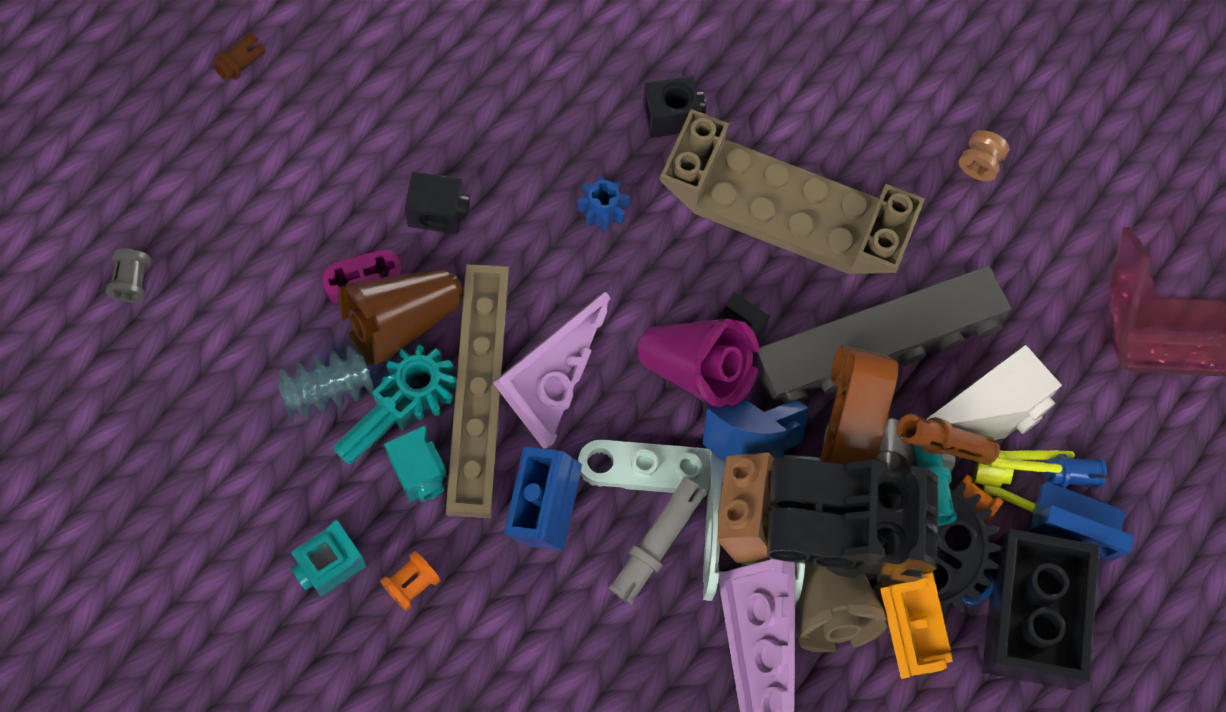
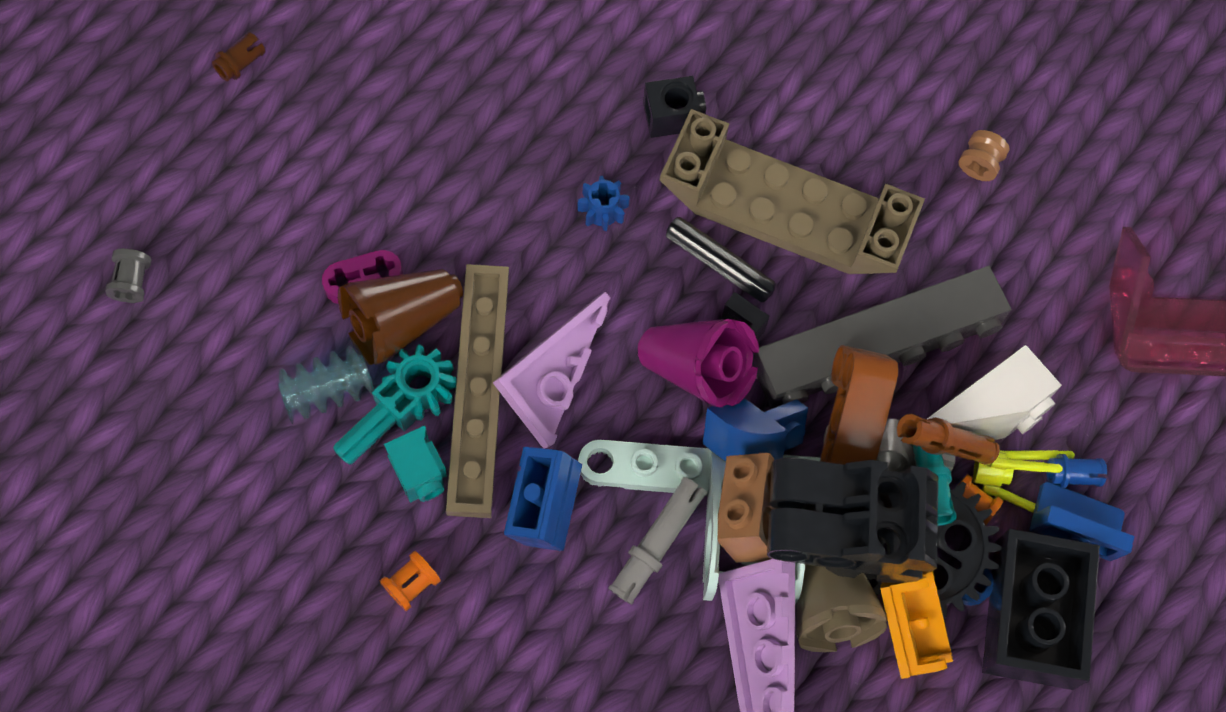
teal window [290,520,367,597] -> none
black brick [405,172,470,234] -> none
none -> black axle [666,217,776,302]

